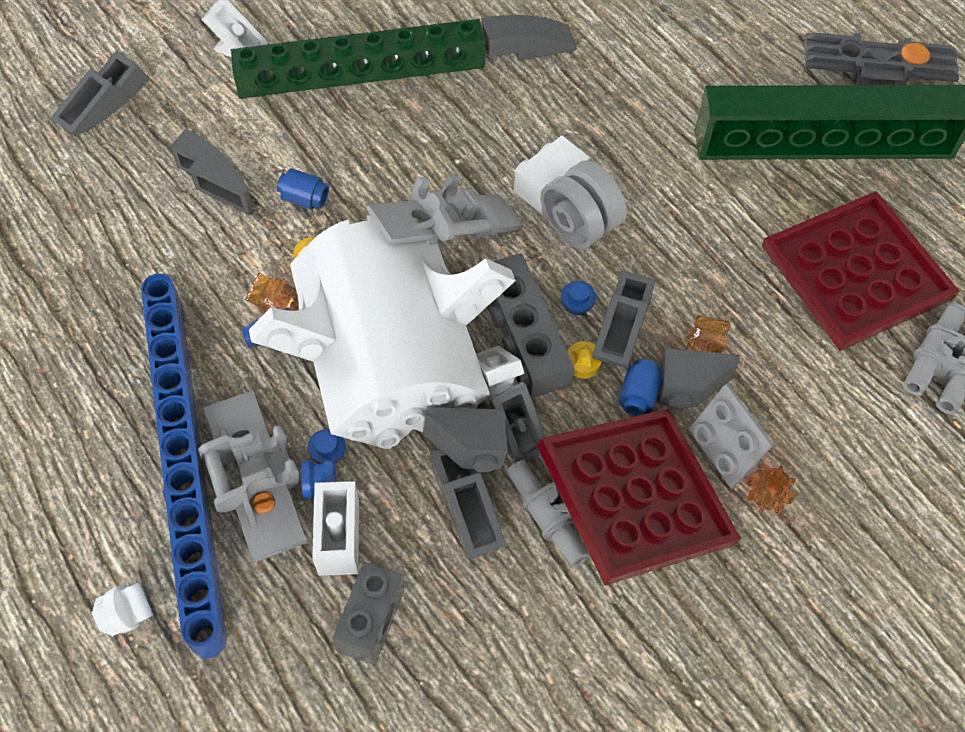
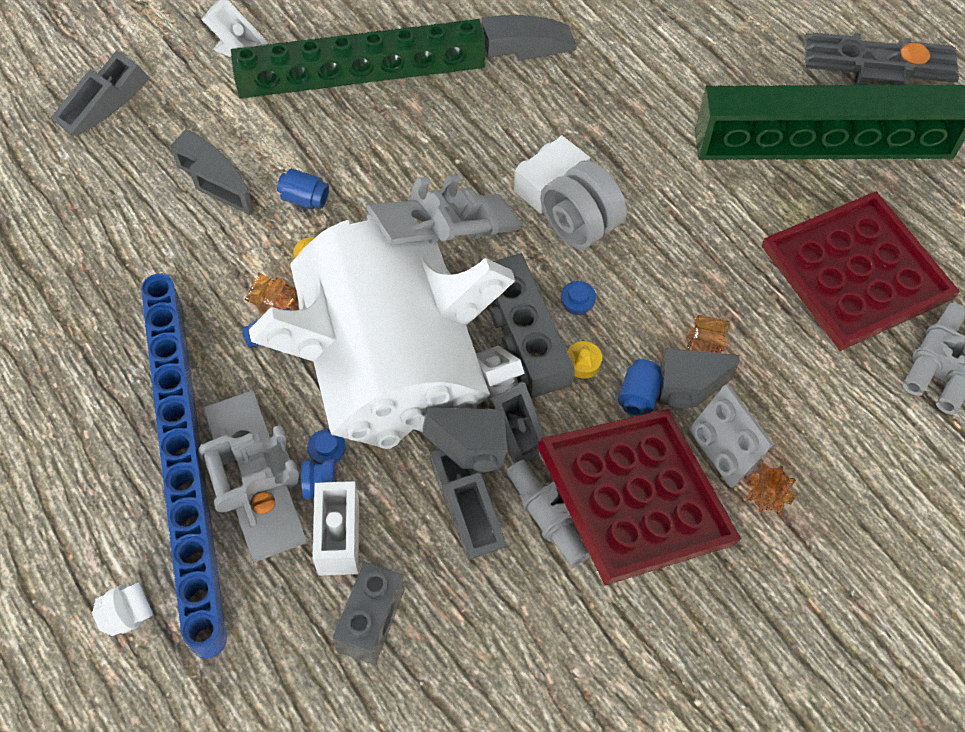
dark grey slope [592,270,656,369] -> none

